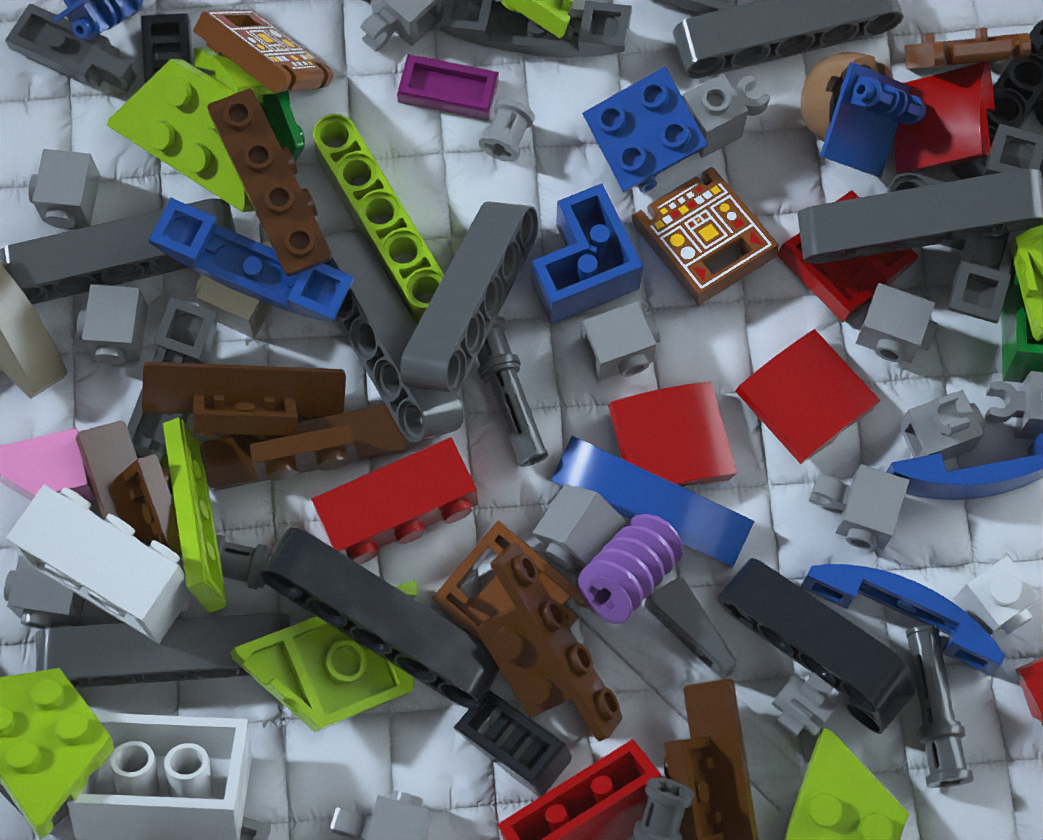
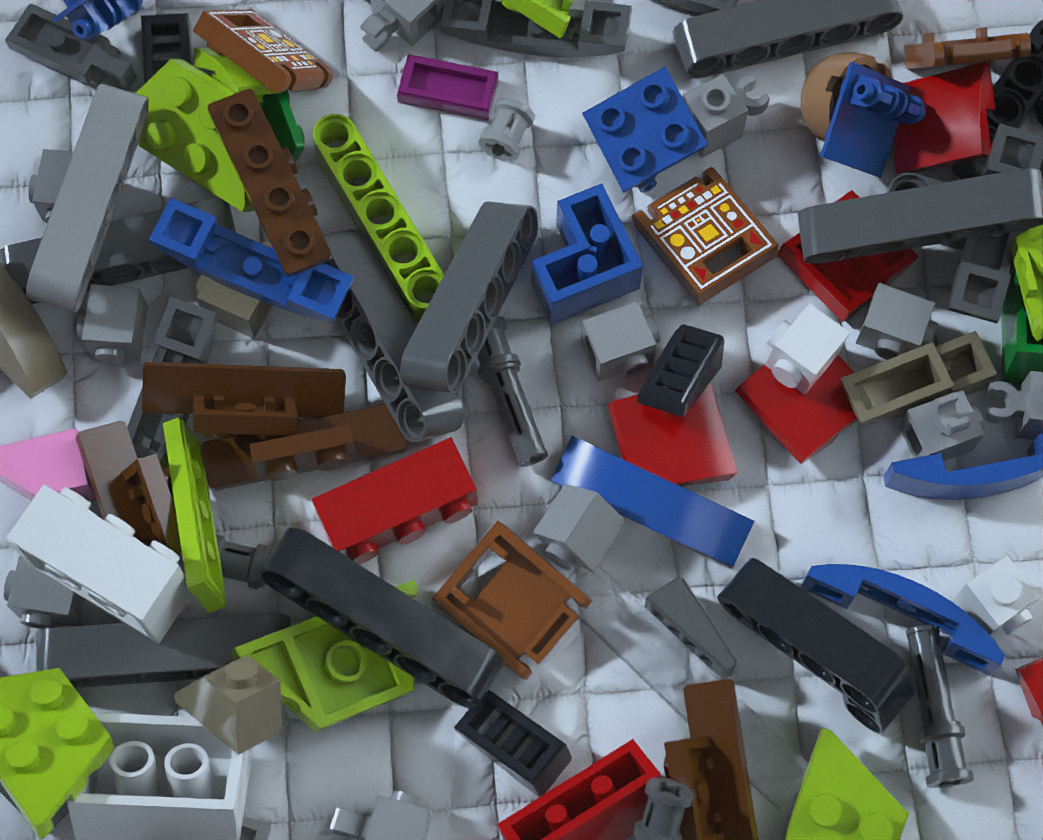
reddish brown bracket [476,542,623,742] -> none
medium lavender piece [578,514,683,624] -> none
light grey gear [772,672,838,738] -> none
light grey brick [809,464,910,550] -> none
none -> light grey beam [26,84,149,312]
none -> dark tan slope [174,655,282,755]
none -> black slope [637,324,725,417]
none -> white brick [765,303,850,395]
none -> dark tan slope [840,331,997,426]

